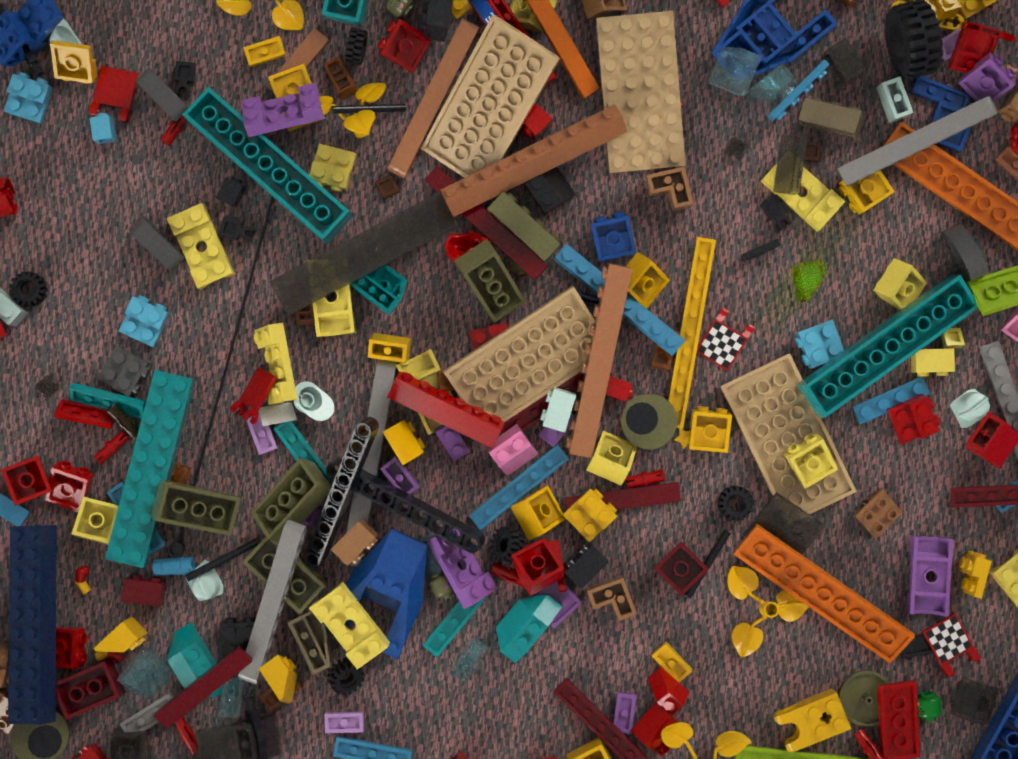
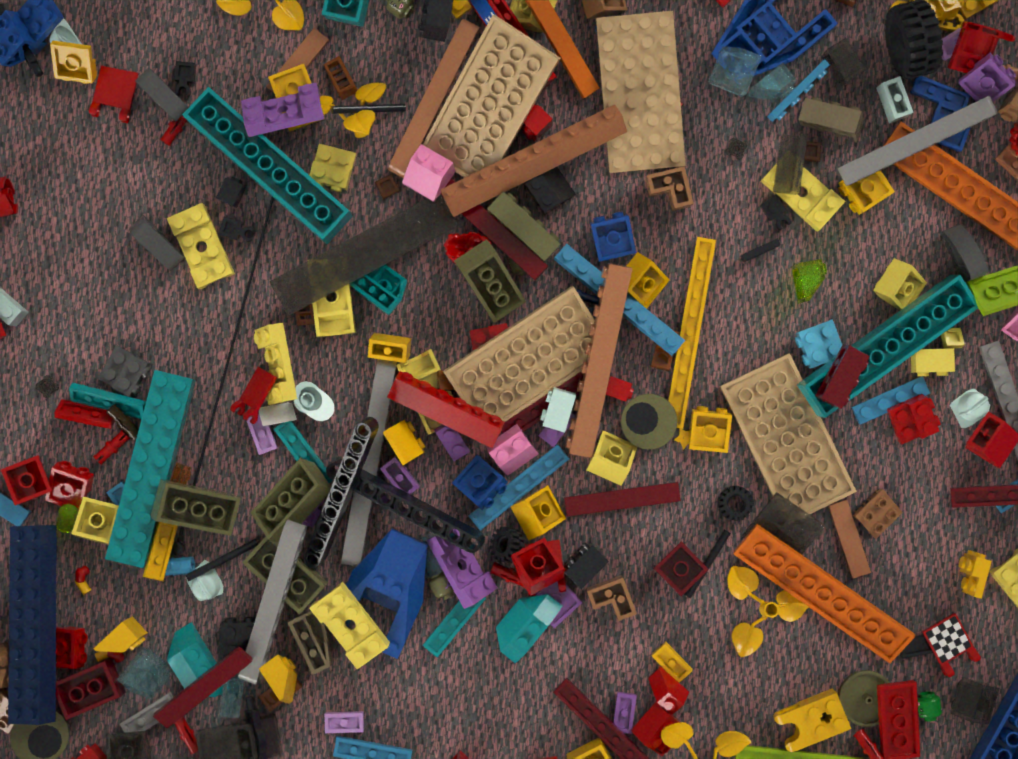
medium azure plate [4,72,53,124] -> none
black tyre [9,271,48,307] -> none
medium azure brick [90,113,117,144] -> none
medium azure plate [119,295,170,348] -> none
dark red brick [121,574,166,607] -> none
yellow plate [243,36,287,67] -> none
black tyre [327,657,365,696] -> none
medium nougat brick [330,518,379,566] -> none
black tyre [345,27,368,65] -> none
red plate [377,19,432,73] -> none
clear light blue slope [450,637,488,682] -> none
yellow plate [562,488,618,543] -> none
red pin [625,469,665,489] -> none
flag [697,308,755,371] -> none
light yellow plate [784,434,838,489] -> none
medium lavender piece [906,535,953,617] -> none
none -> clear neon green brick [56,504,79,533]
none -> yellow tile [143,522,178,581]
none -> bright pink slope [402,144,455,202]
none -> blue plate [452,455,508,511]
none -> dark red brick [815,344,870,409]
none -> nougat tile [828,499,871,579]

